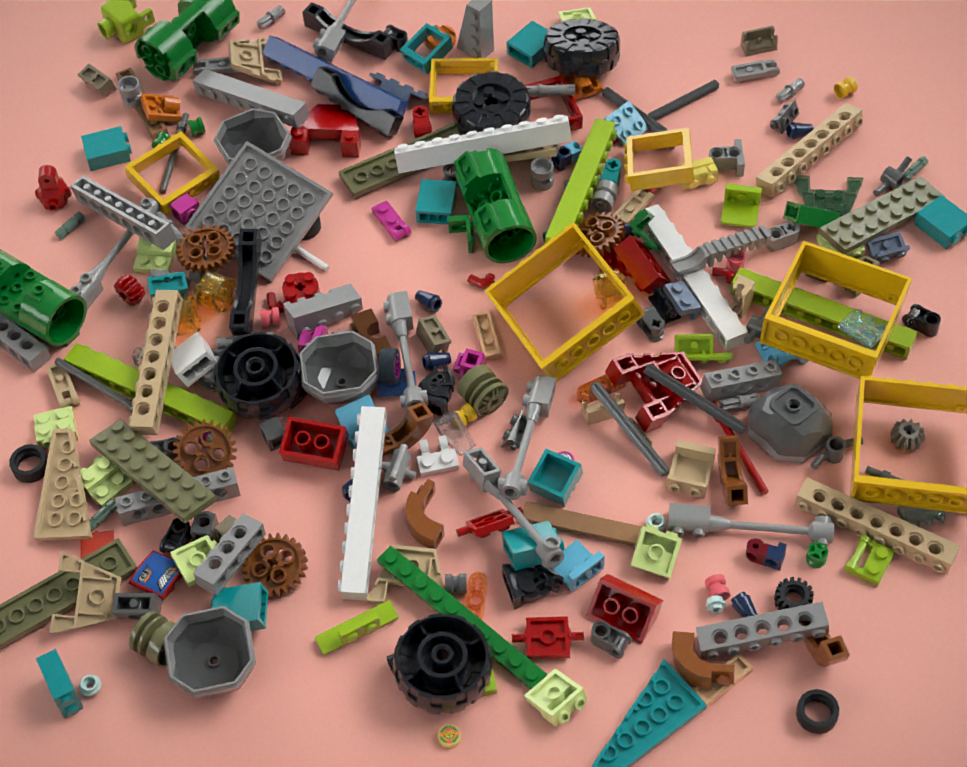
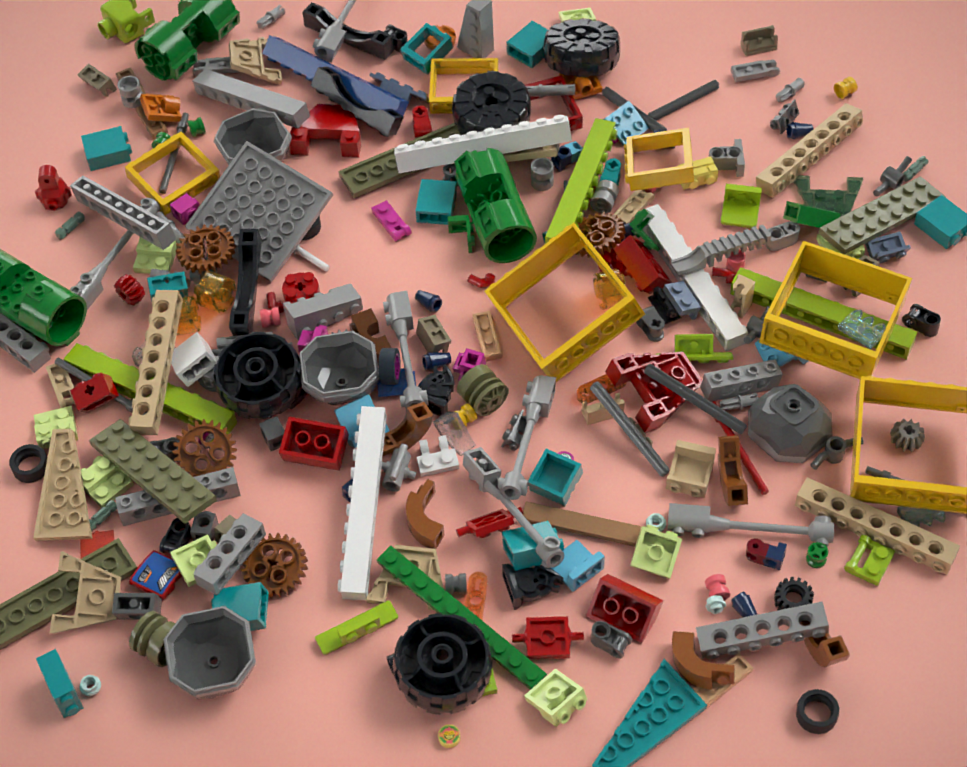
none -> red brick [70,373,119,413]

